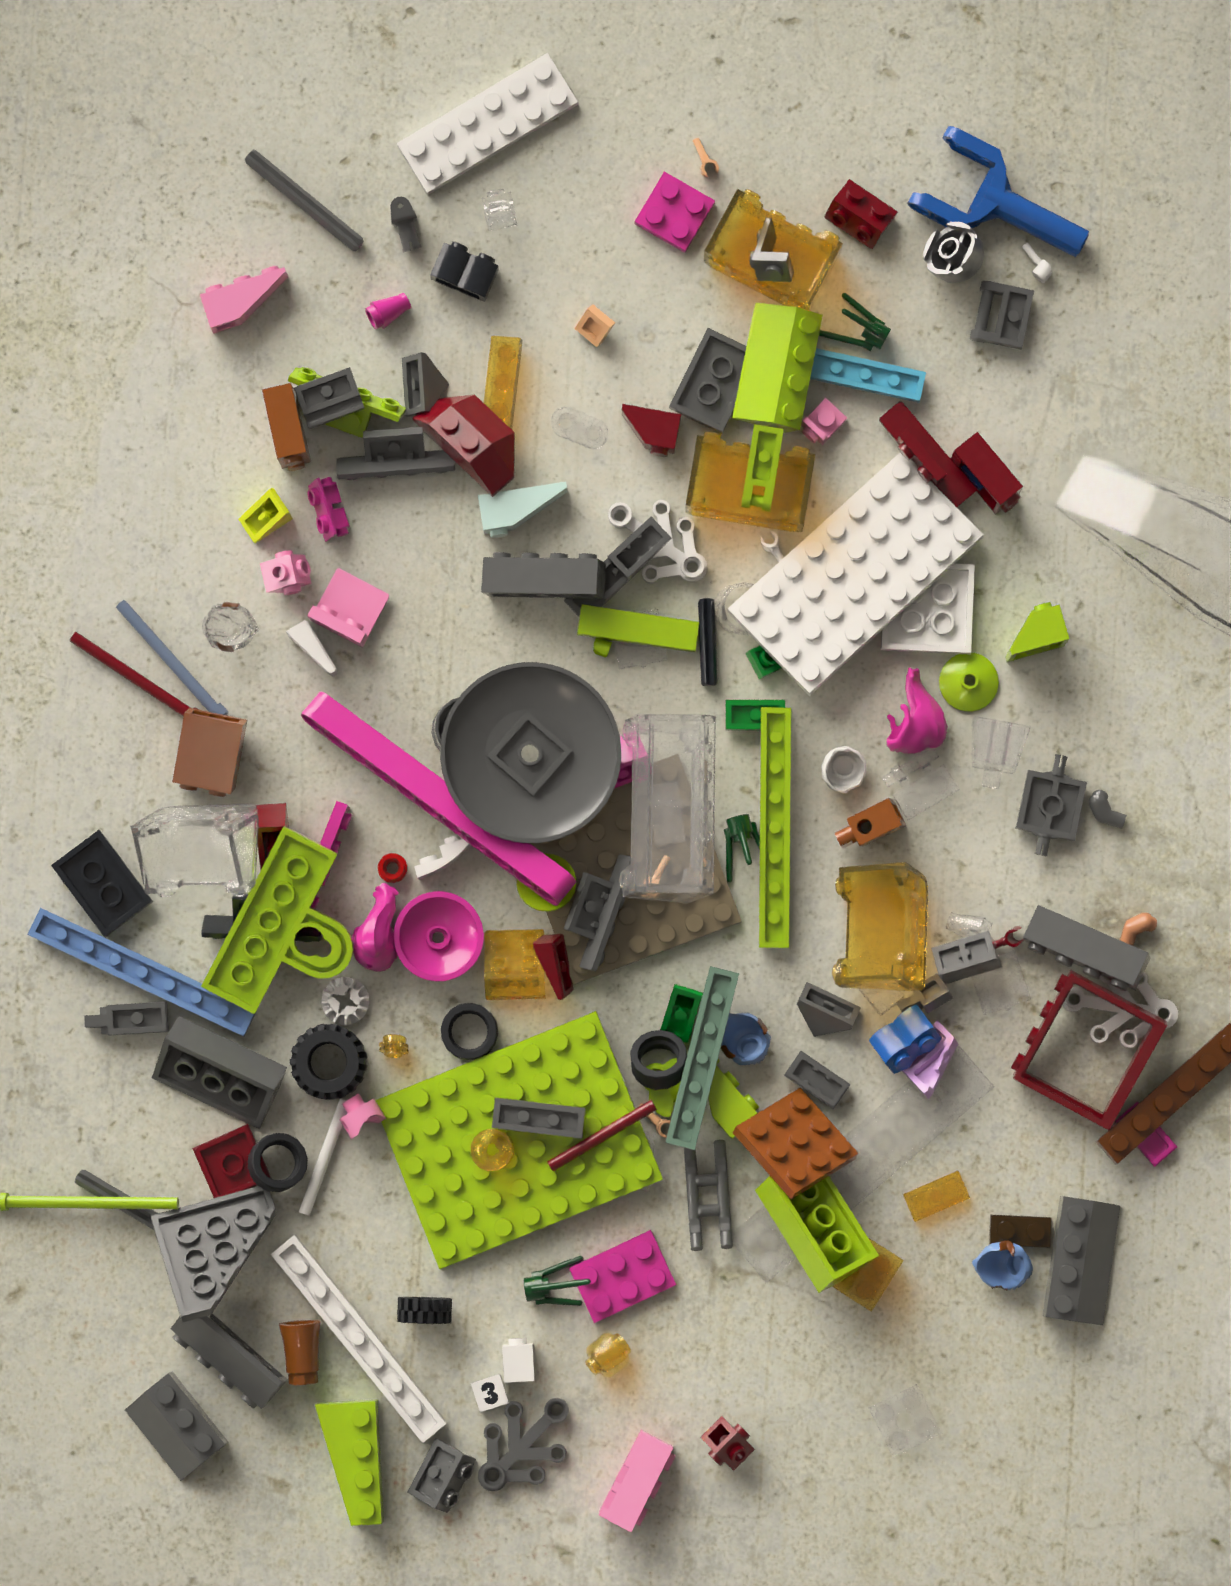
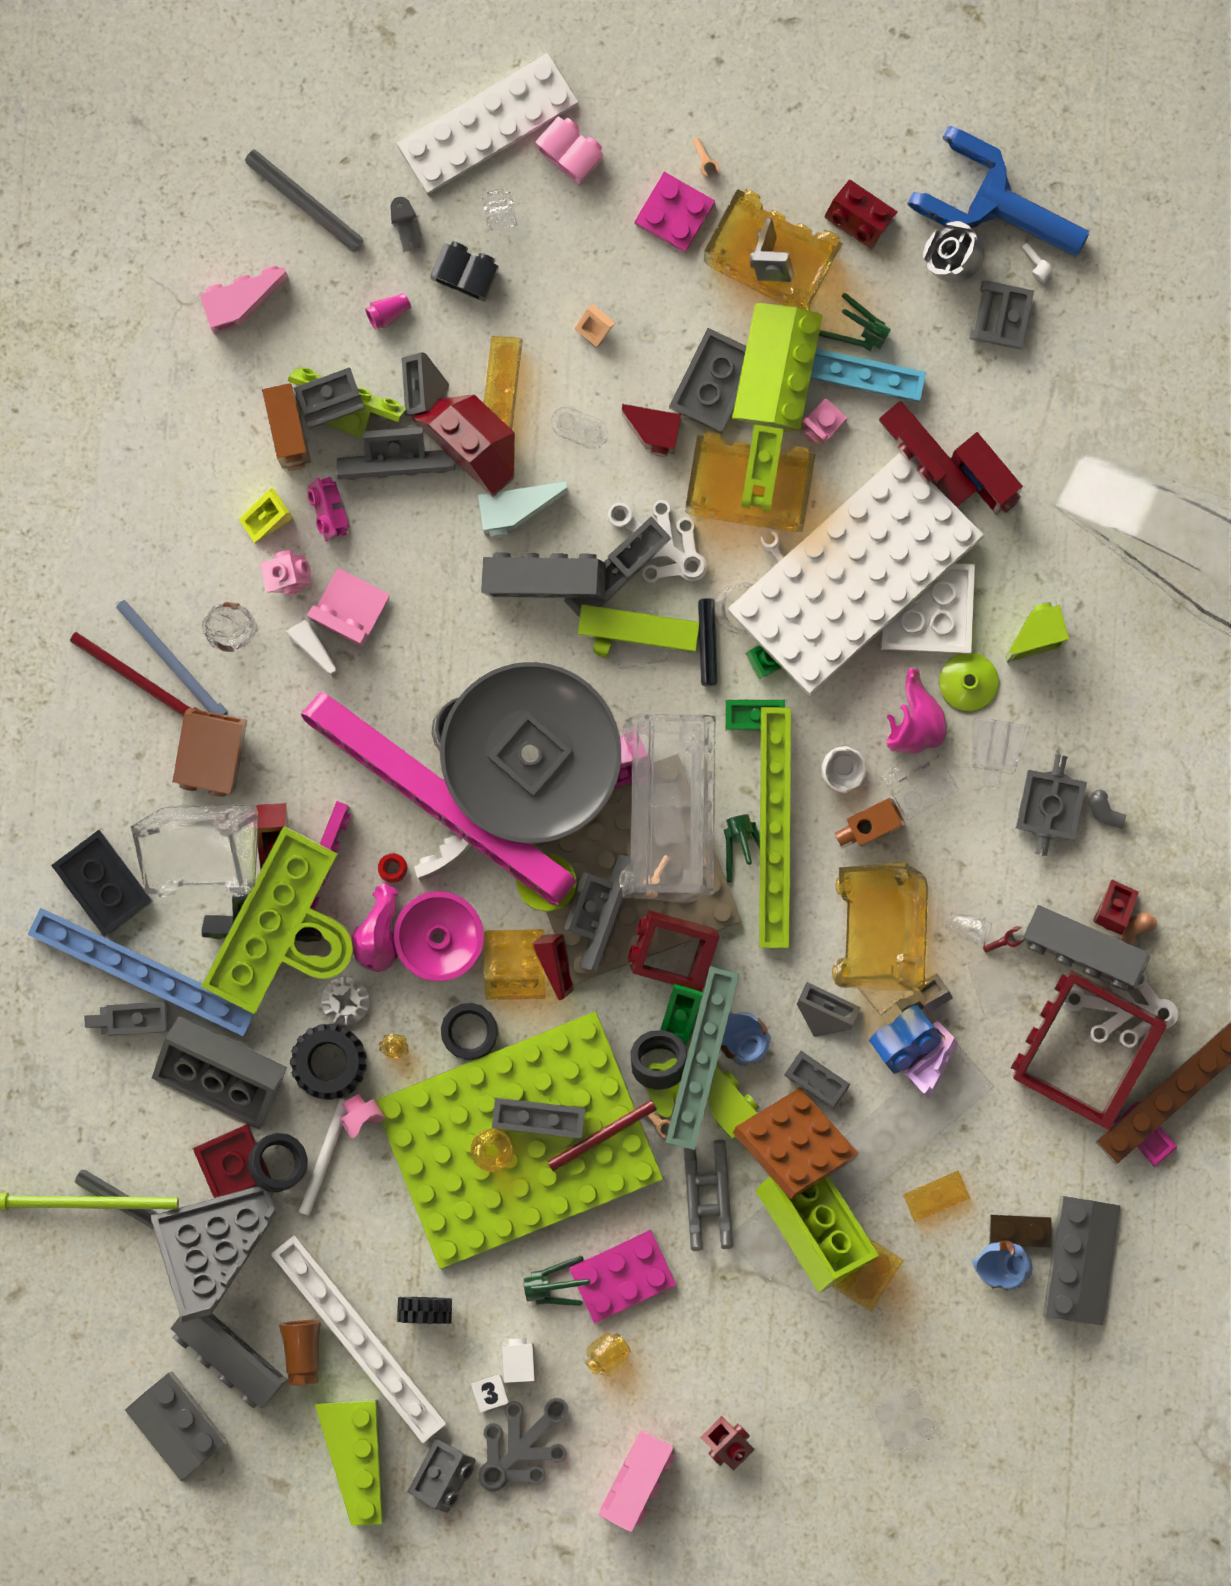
hinge [931,931,1002,984] -> none
none -> bright pink brick [535,117,603,185]
none -> dark red window [627,910,720,992]
none -> dark red slope [1093,880,1139,935]

